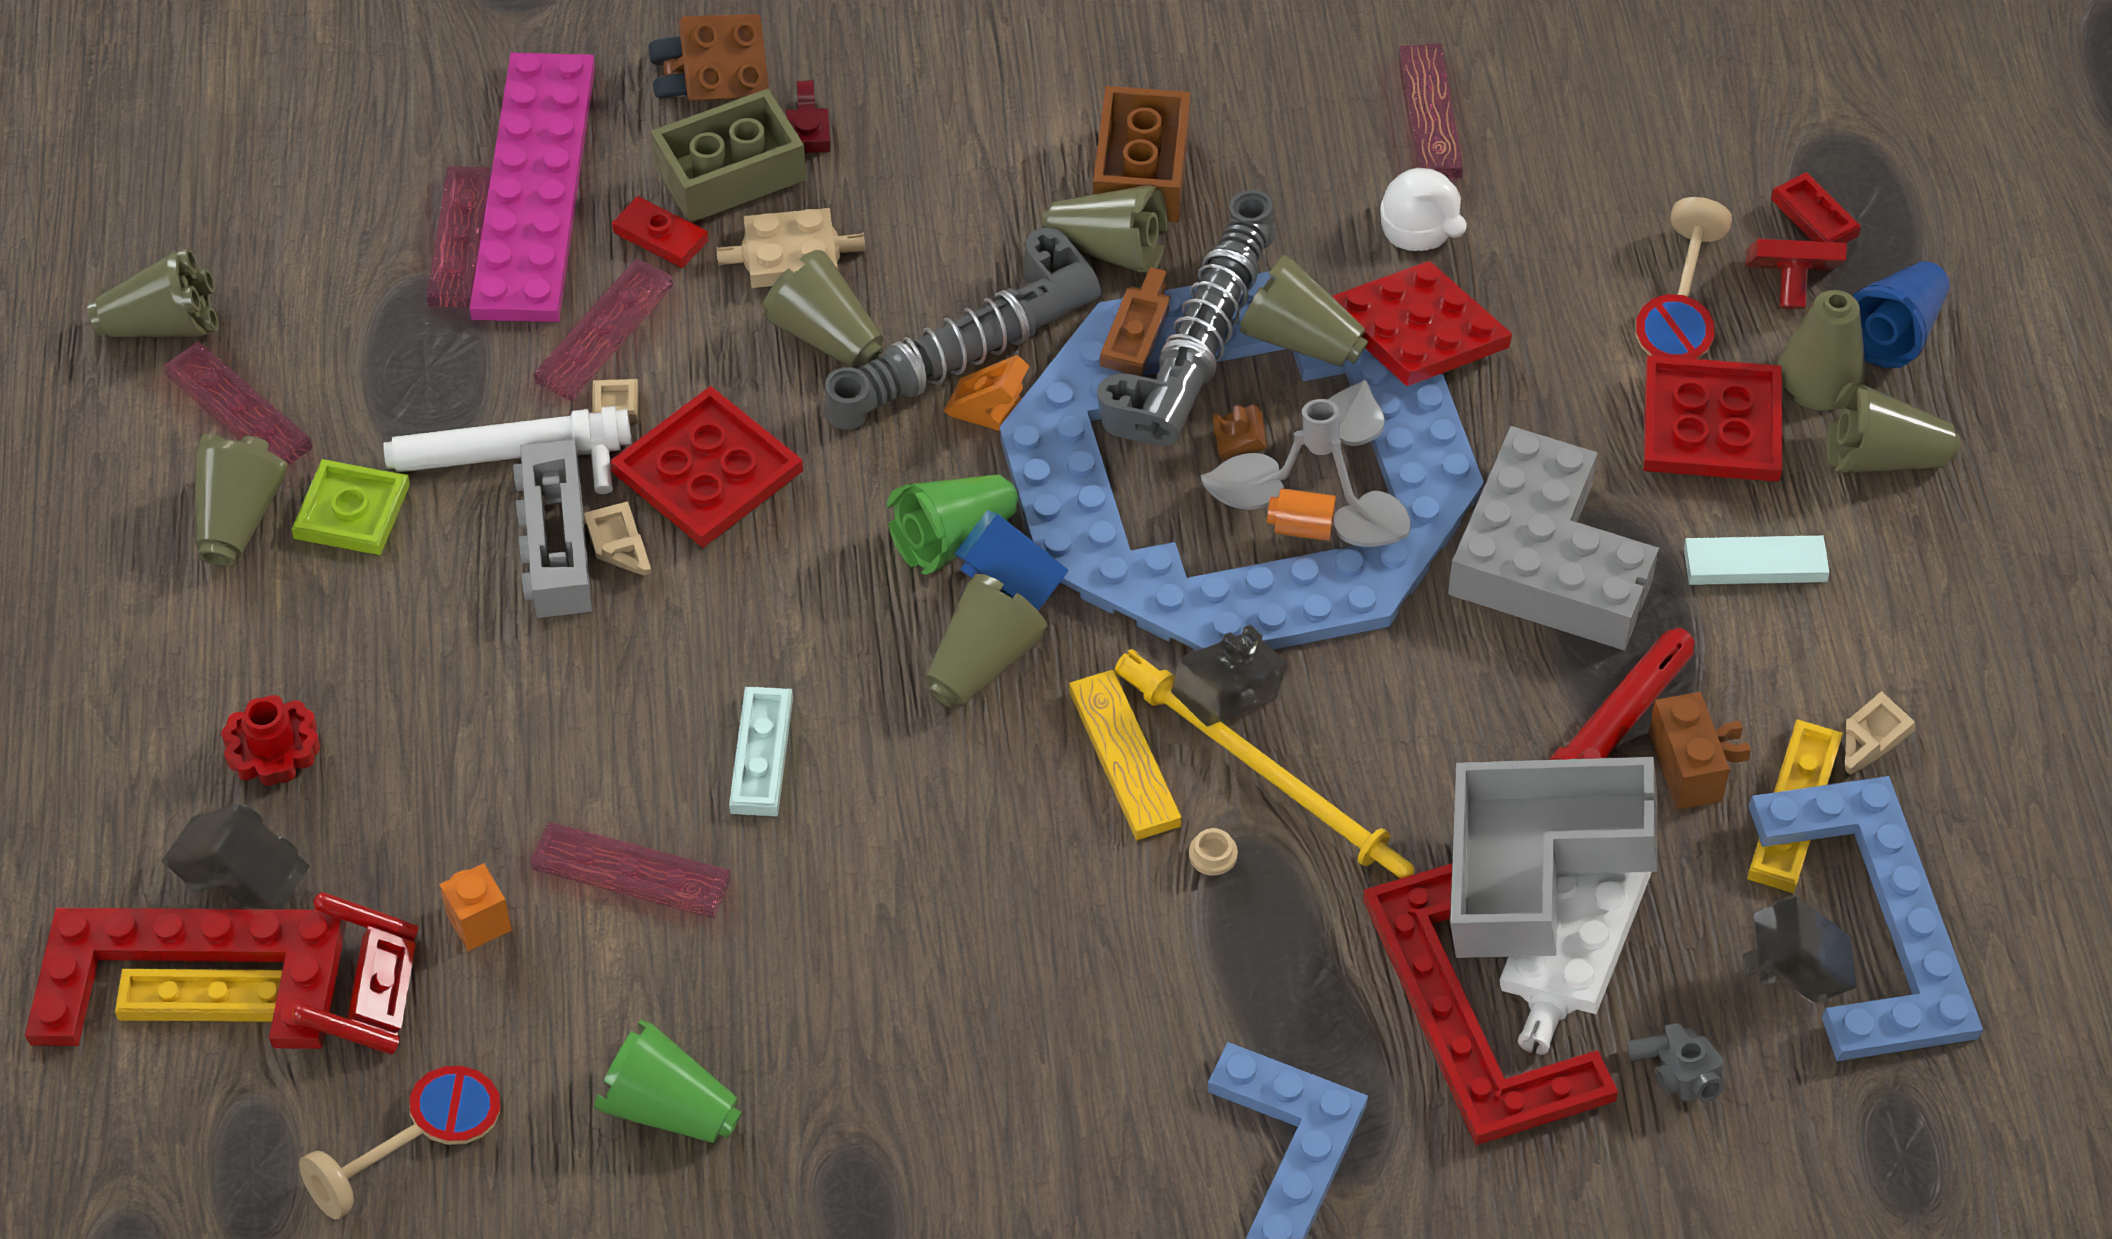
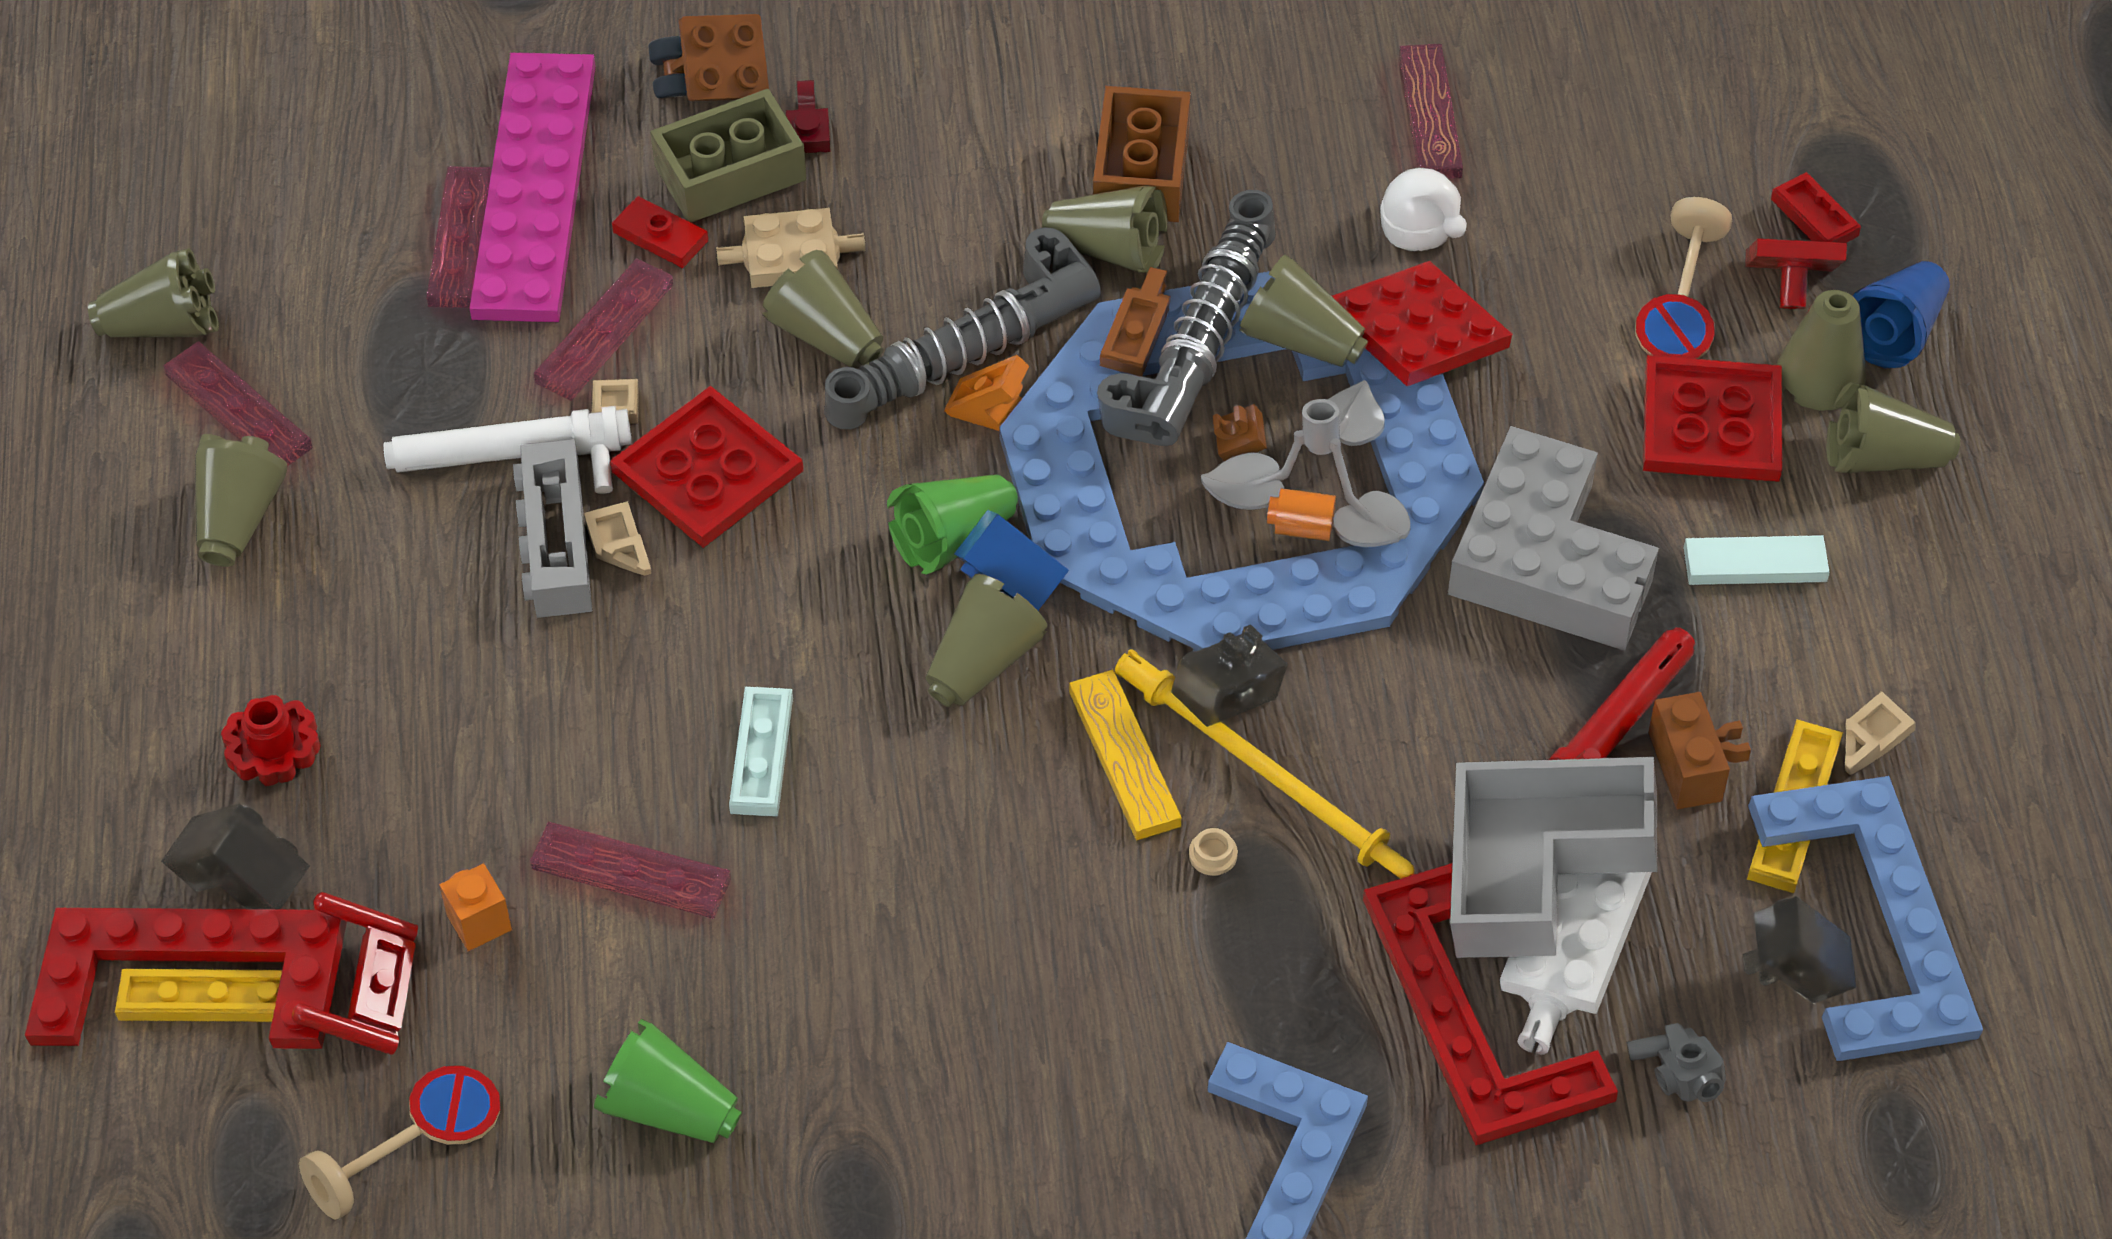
lime tile [291,459,410,555] -> none

